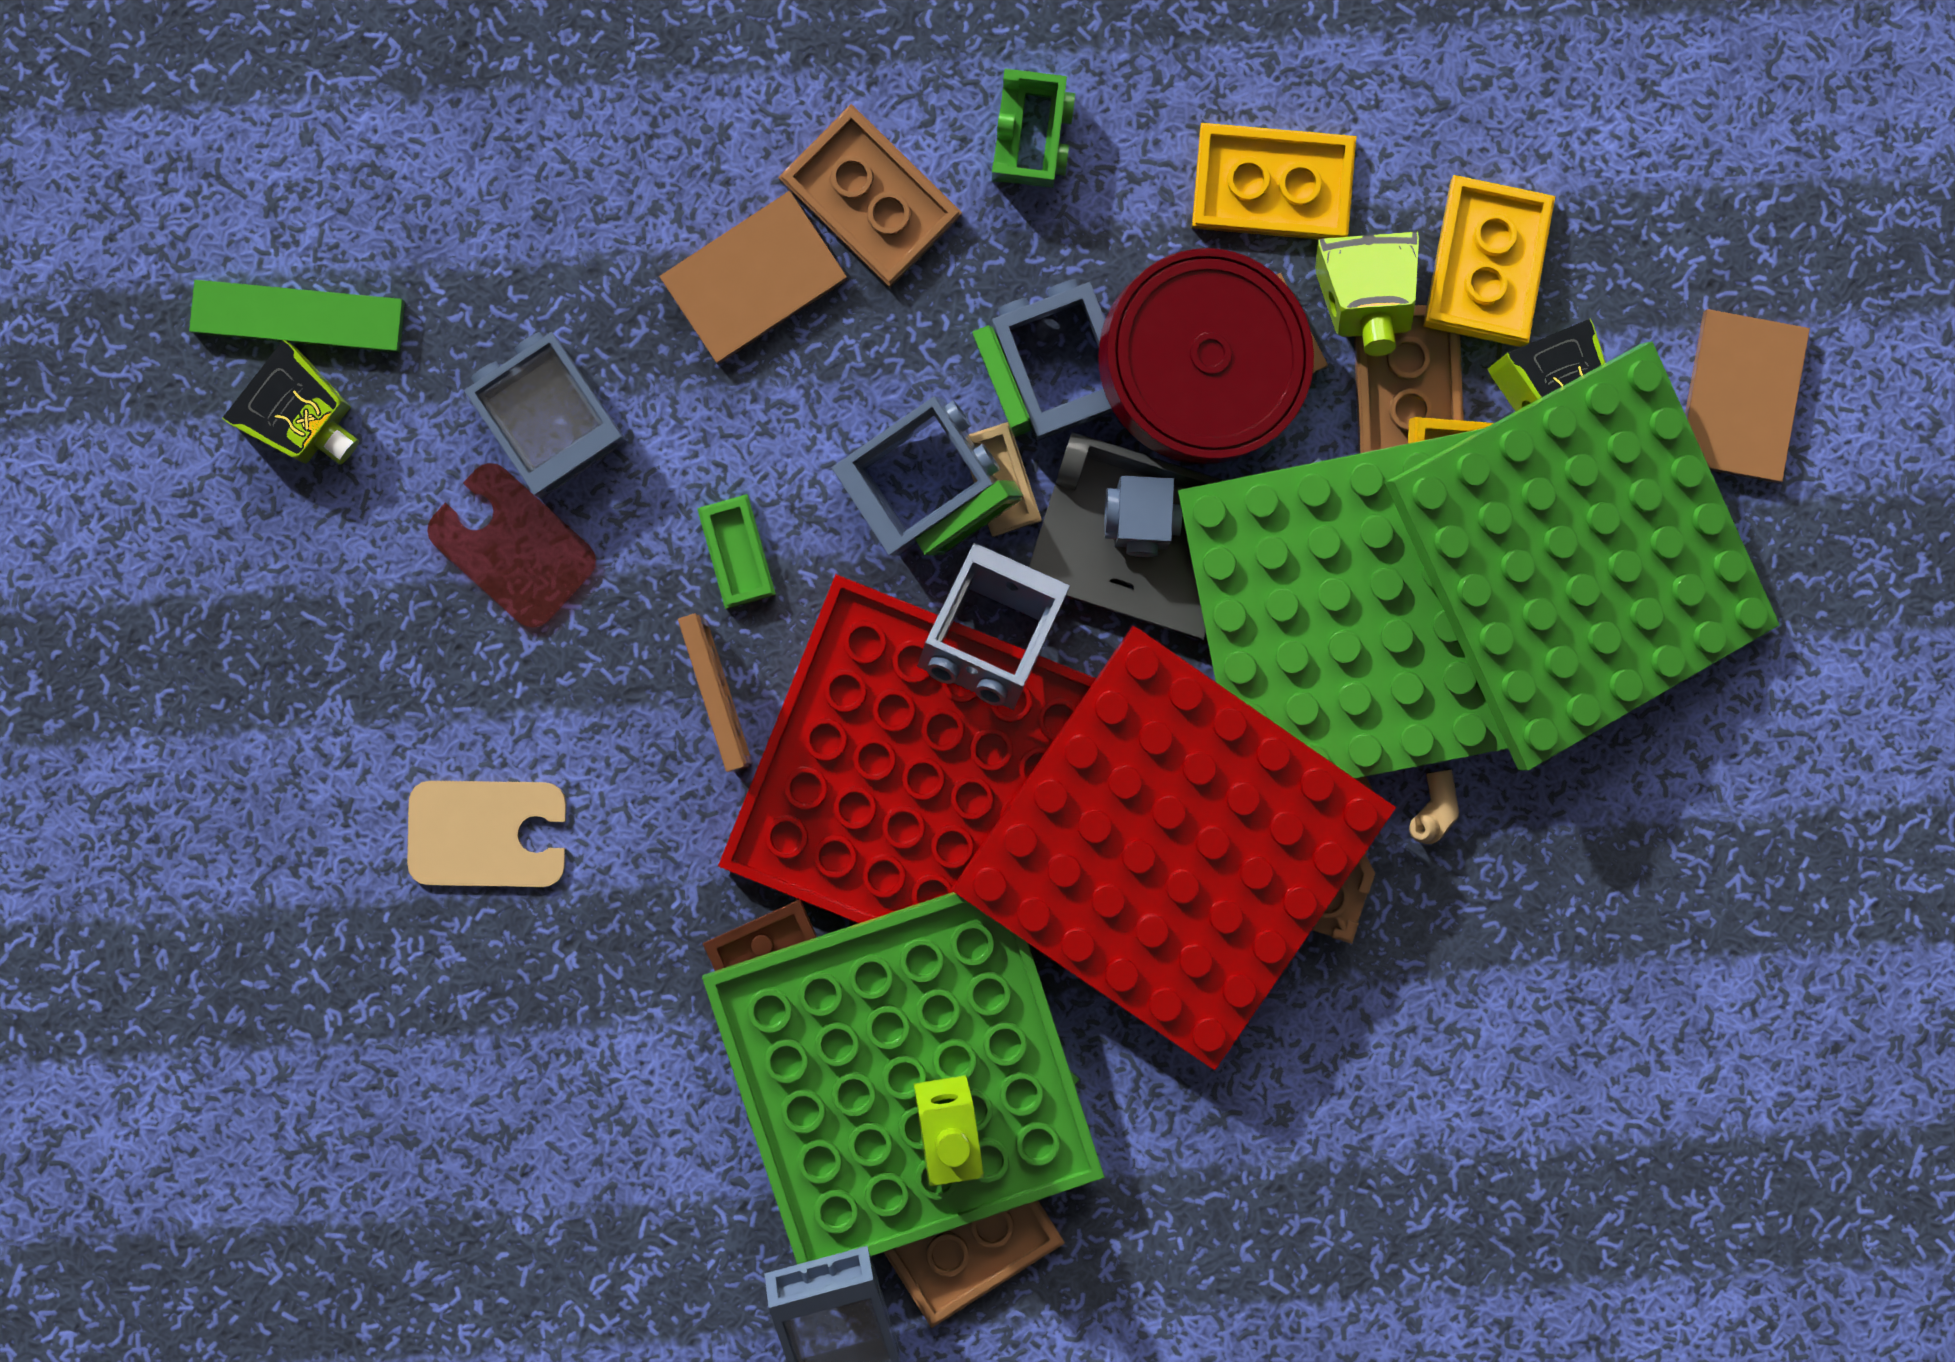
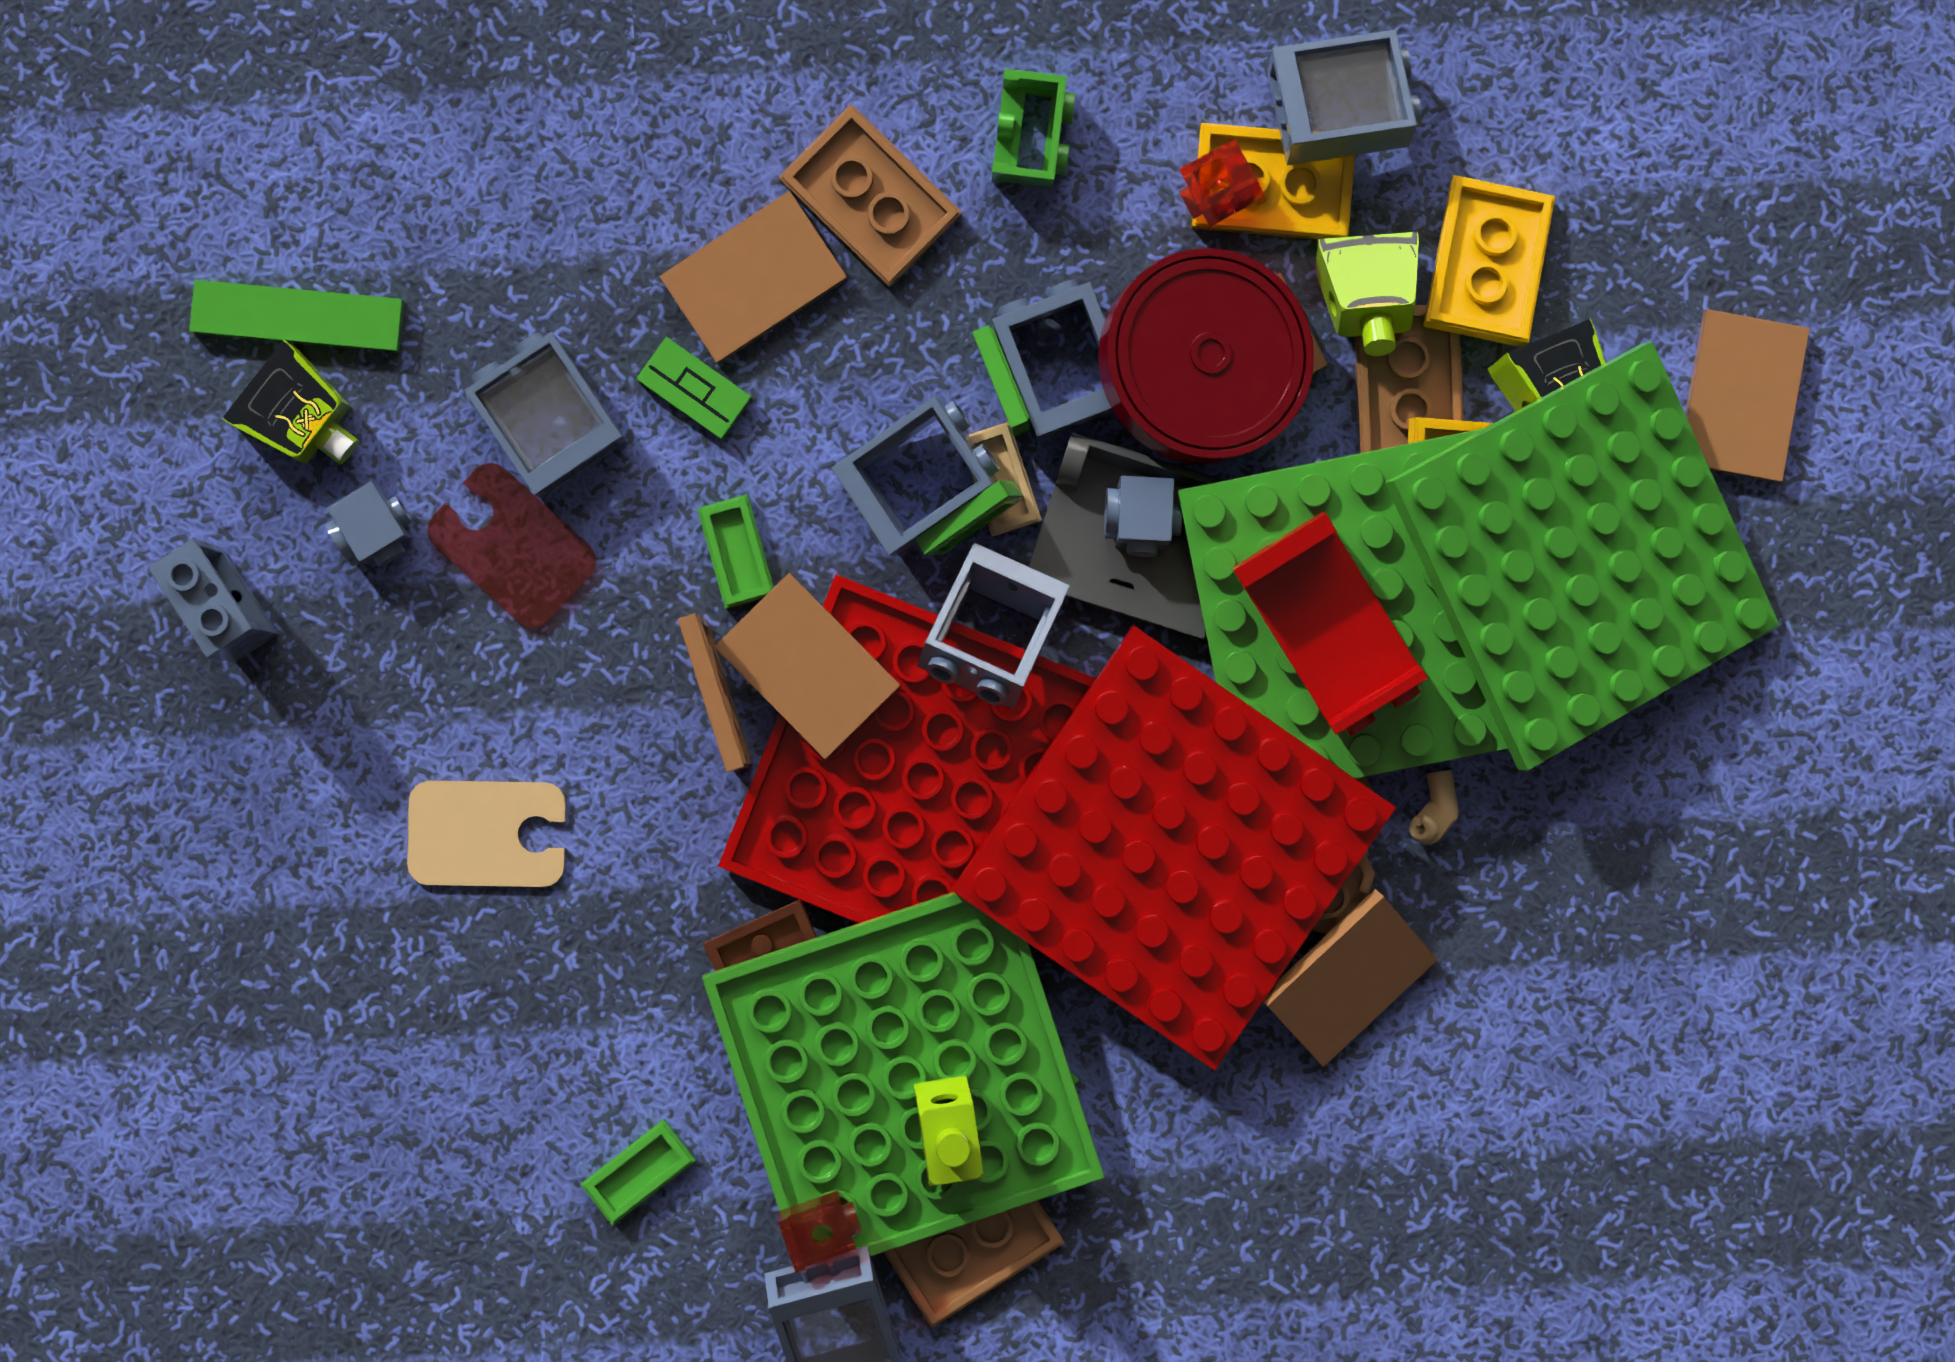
none -> sand blue window [148,538,279,663]
none -> sand blue brick [325,481,413,567]
none -> bright green tile [580,1118,697,1226]
none -> bright green tile [636,337,752,441]
none -> medium nougat tile [714,573,901,760]
none -> clear red brick [778,1190,863,1273]
none -> clear red brick [1179,138,1268,227]
none -> red panel [1232,512,1428,736]
none -> medium nougat tile [1263,889,1438,1067]
none -> window [1267,29,1422,165]

